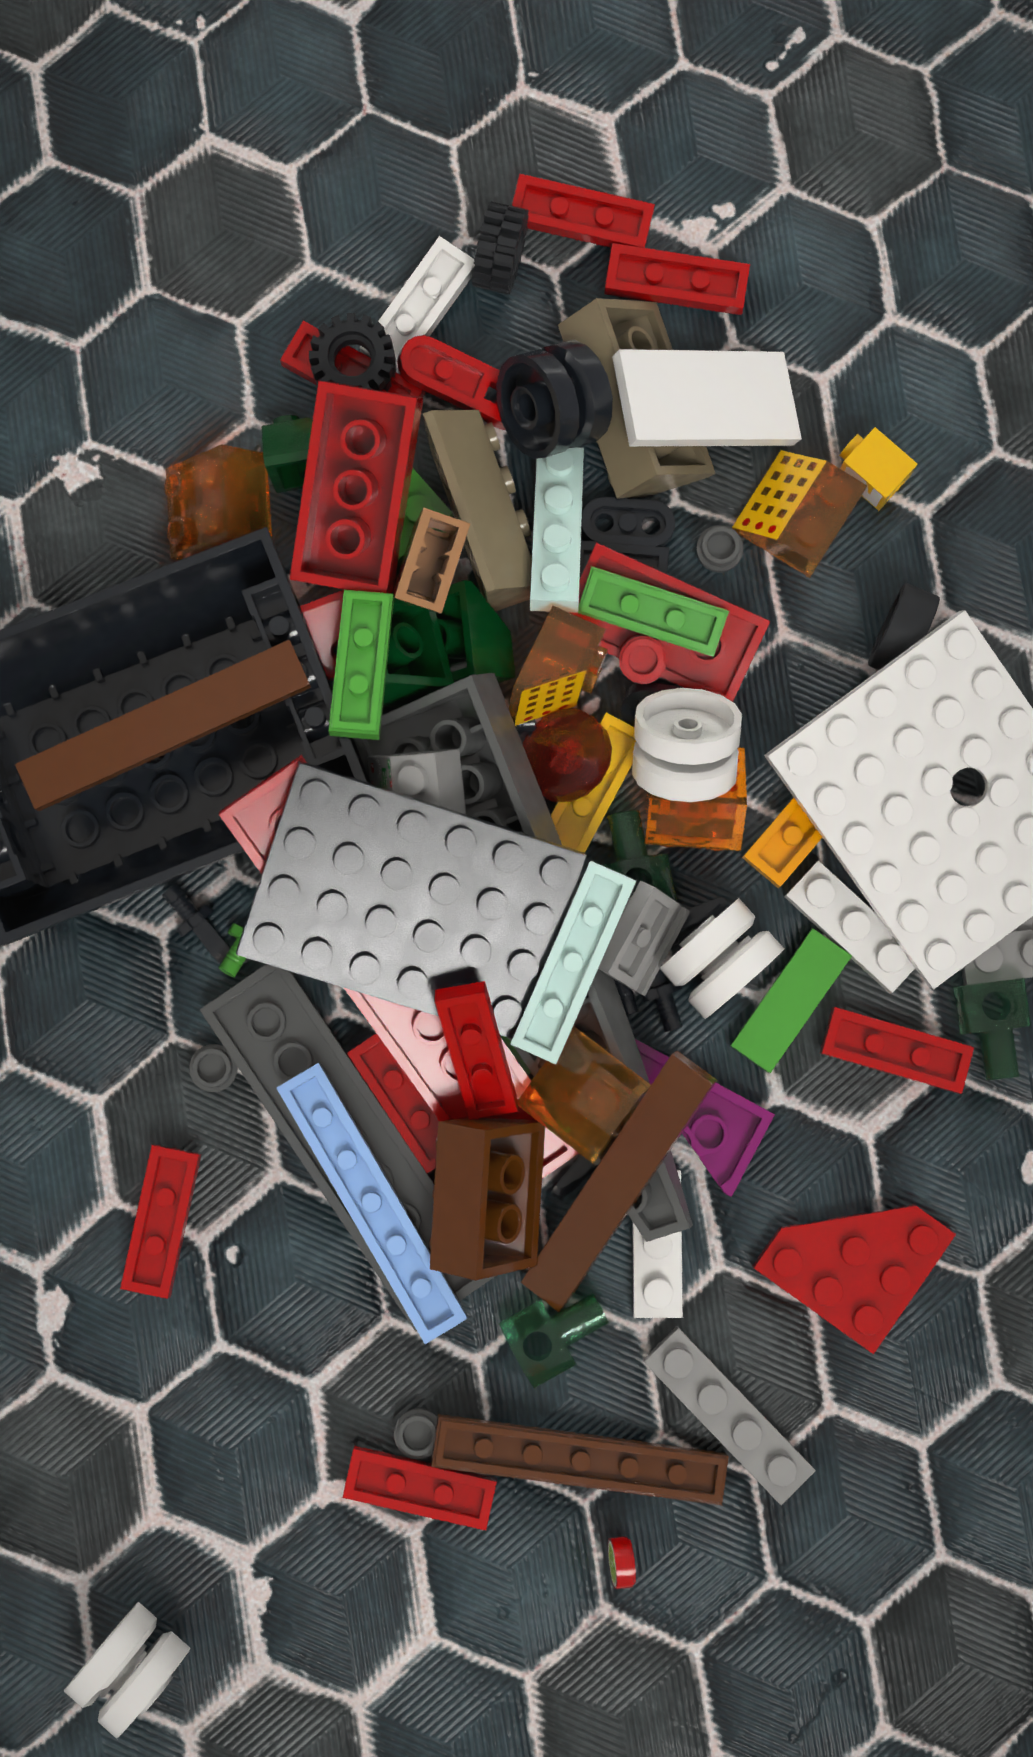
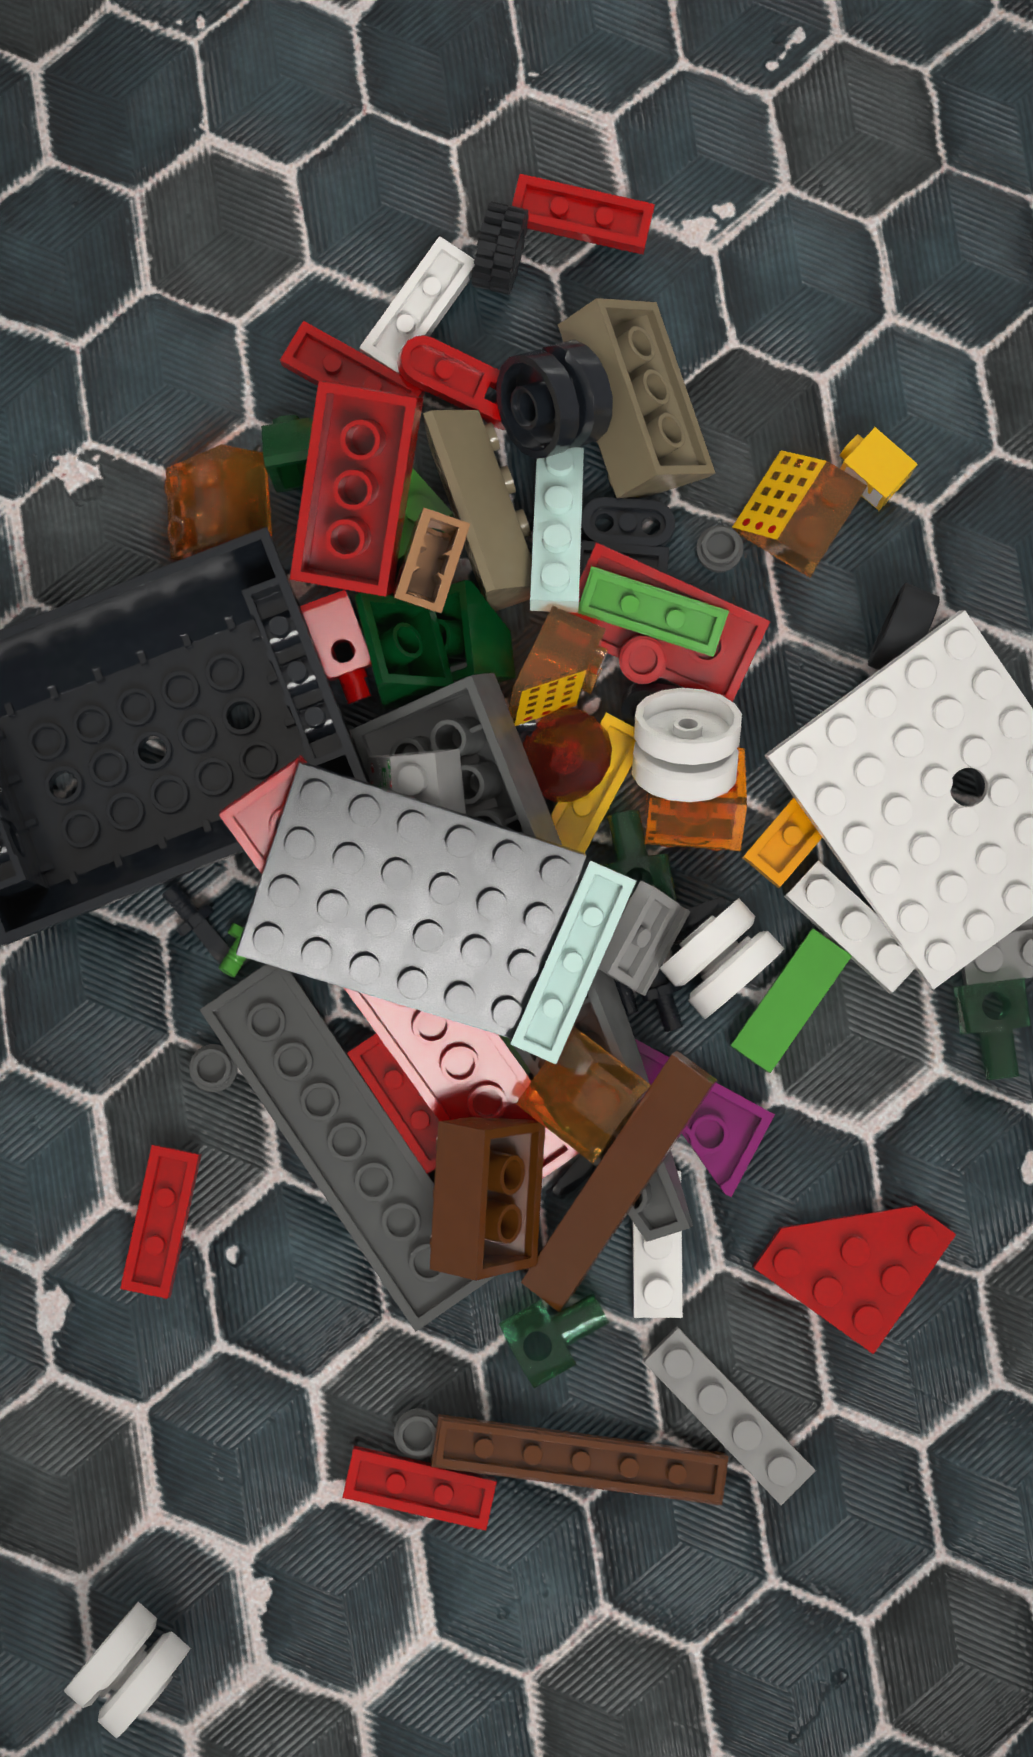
reddish brown tile [15,640,312,811] -> none
light blue plate [277,1063,468,1344] -> none
black tyre [309,313,396,392] -> none
bright green tile [328,590,394,740] -> none
red plate [435,981,518,1120] -> none
red plate [604,243,750,315] -> none
red tile [608,1536,636,1589] -> none
white tile [612,349,802,447] -> none
red plate [819,1007,974,1094] -> none

